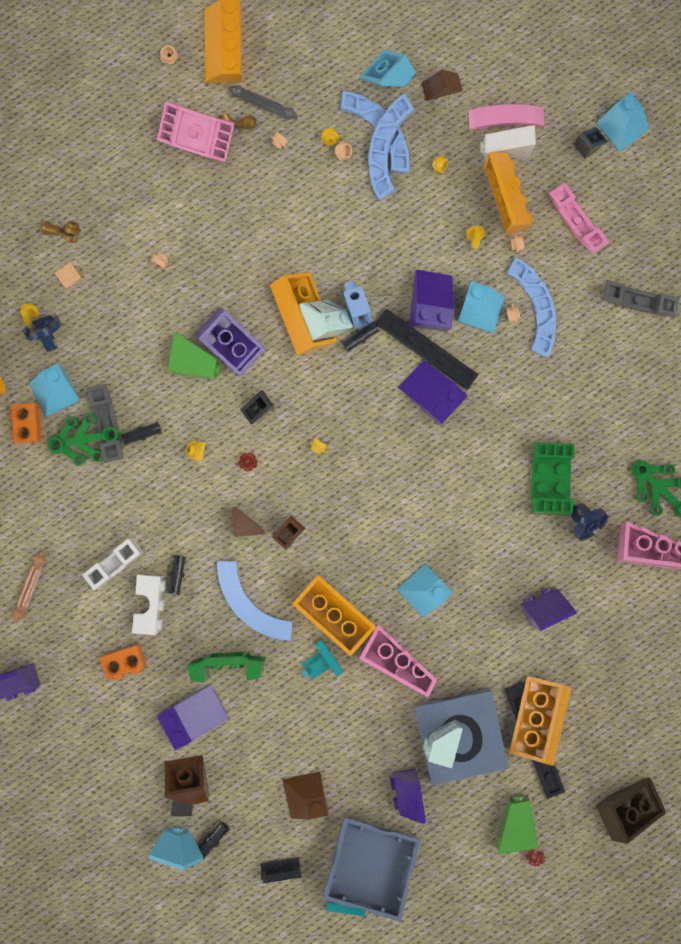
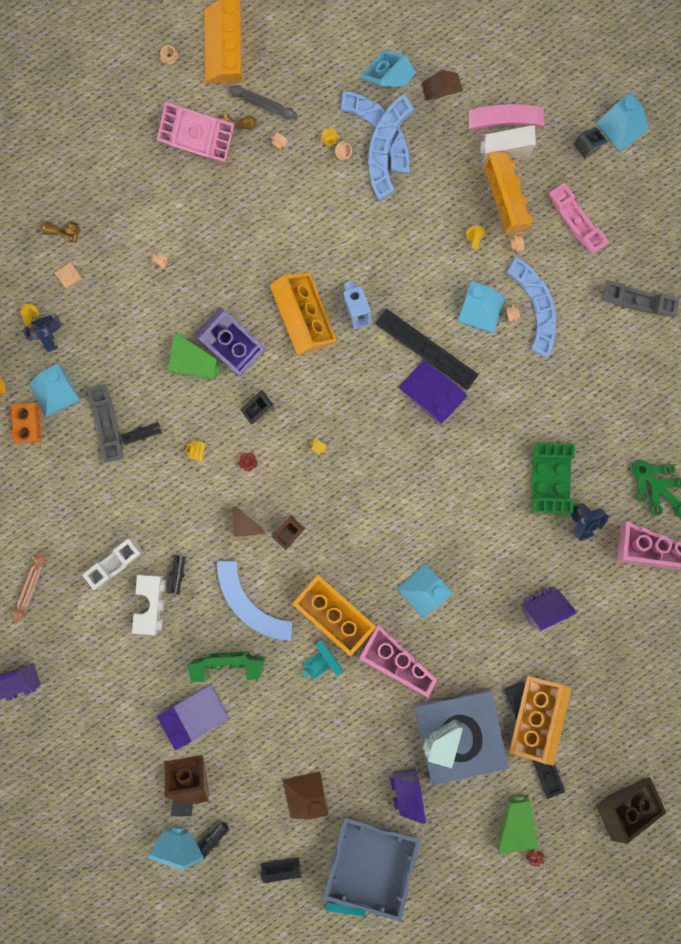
green plant [48,413,120,465] -> none
orange brick [100,643,147,681] -> none
light aqua slope [299,300,353,341] -> none
black pin [342,321,380,352] -> none
dark purple slope [409,269,454,332] -> none
yellow plate [432,155,449,173] -> none

